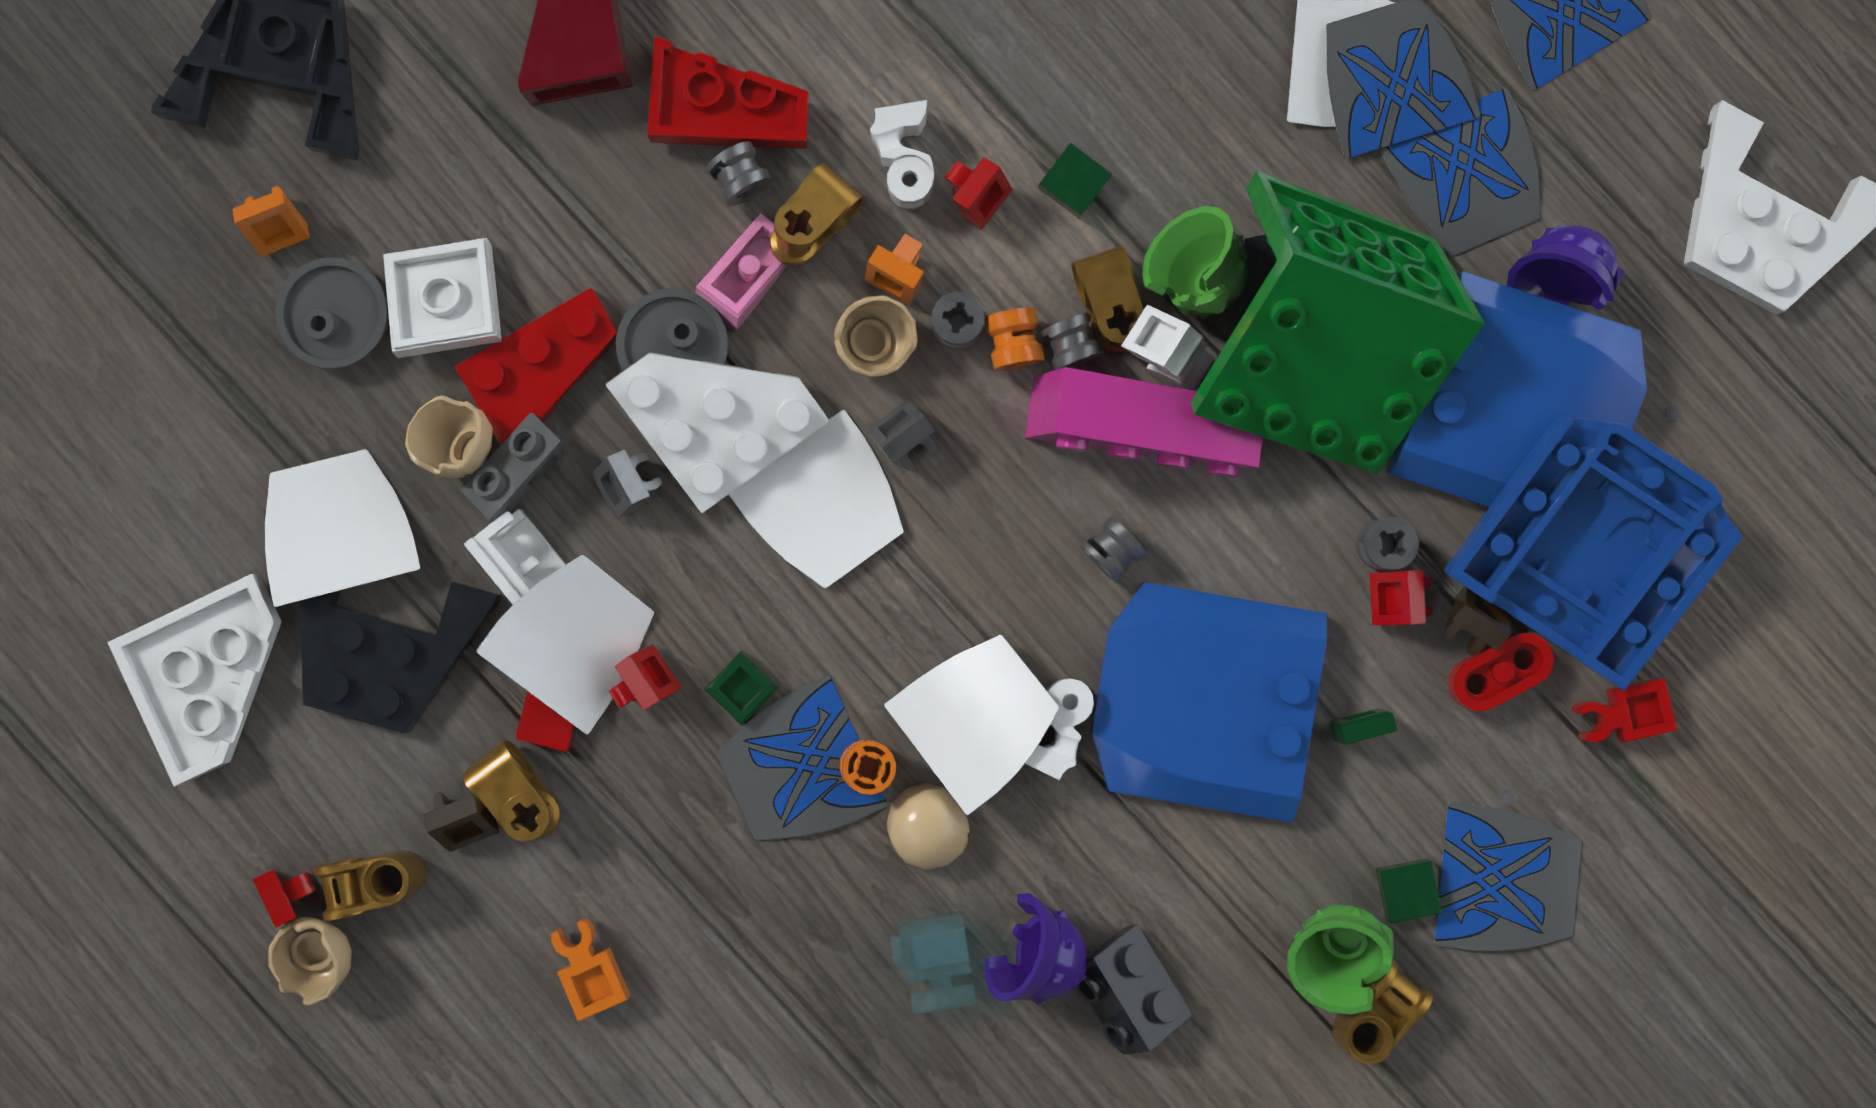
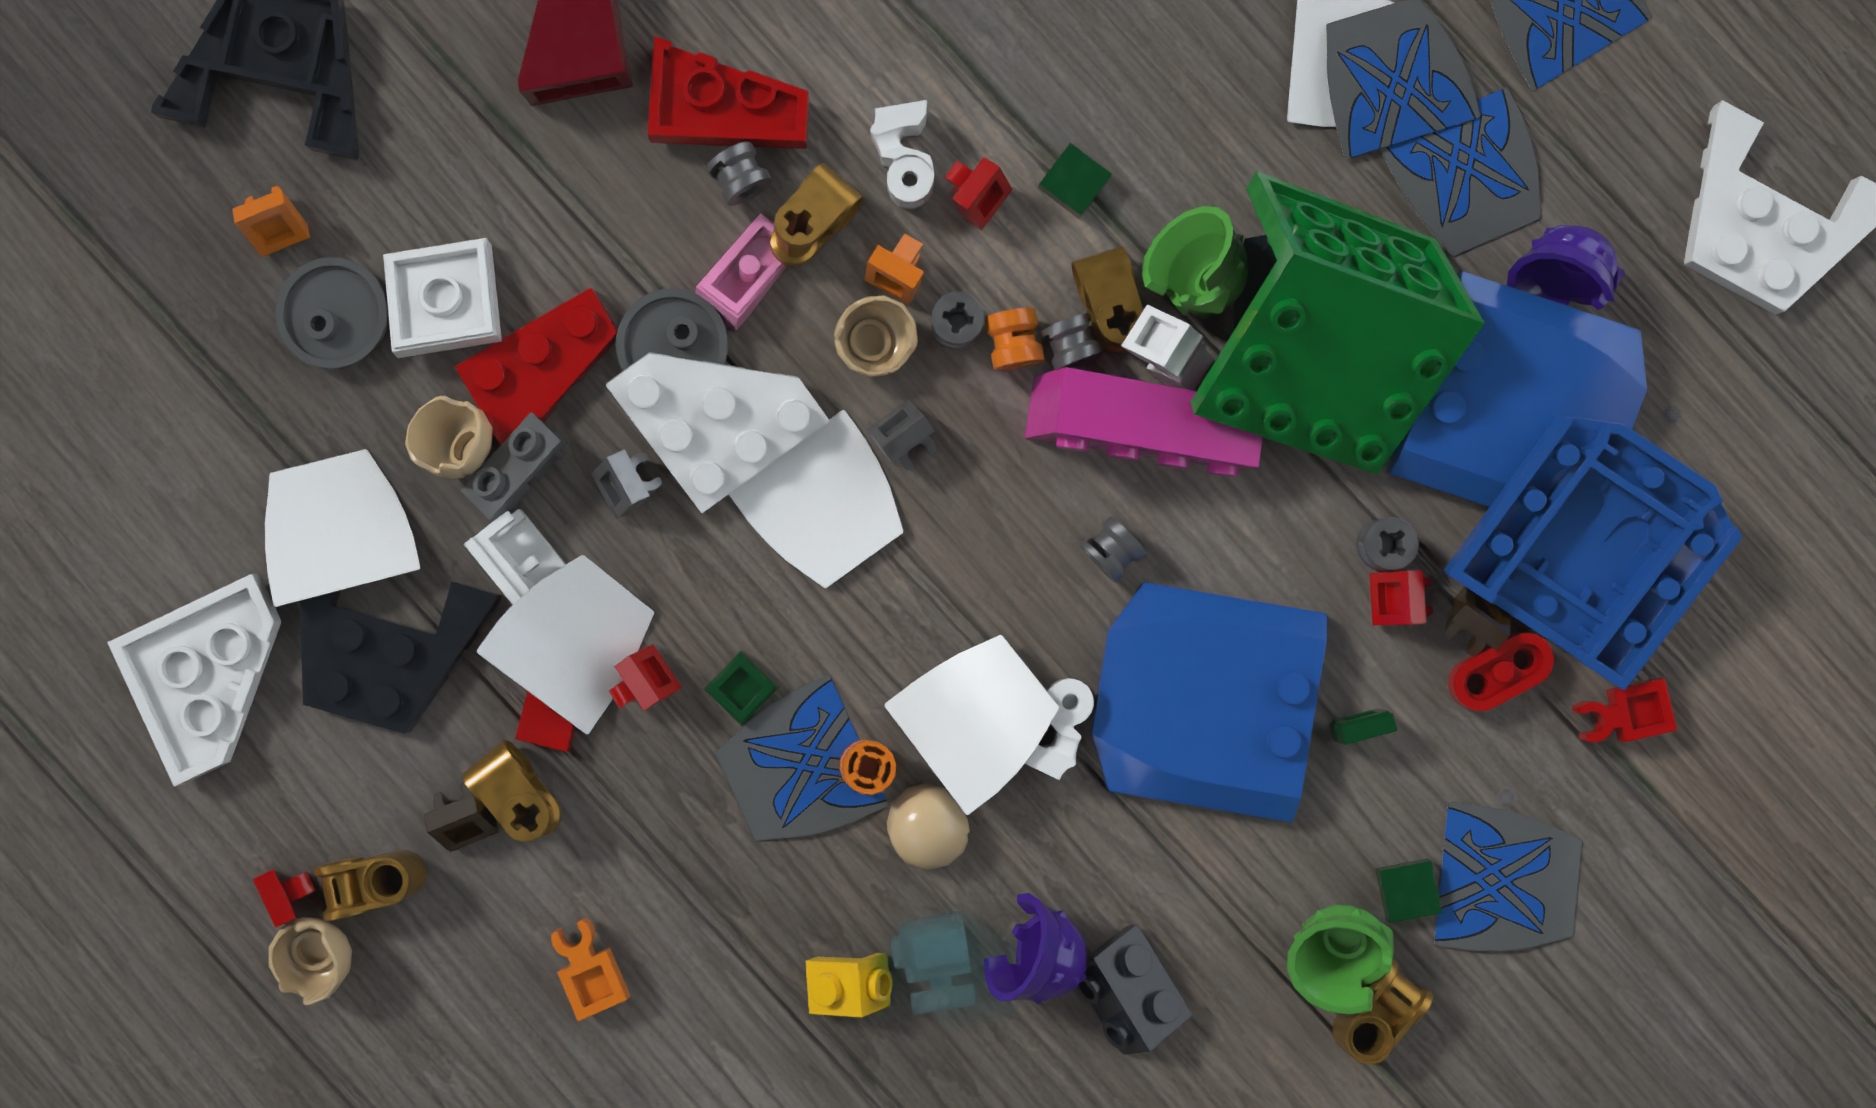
none -> yellow bracket [805,953,893,1017]

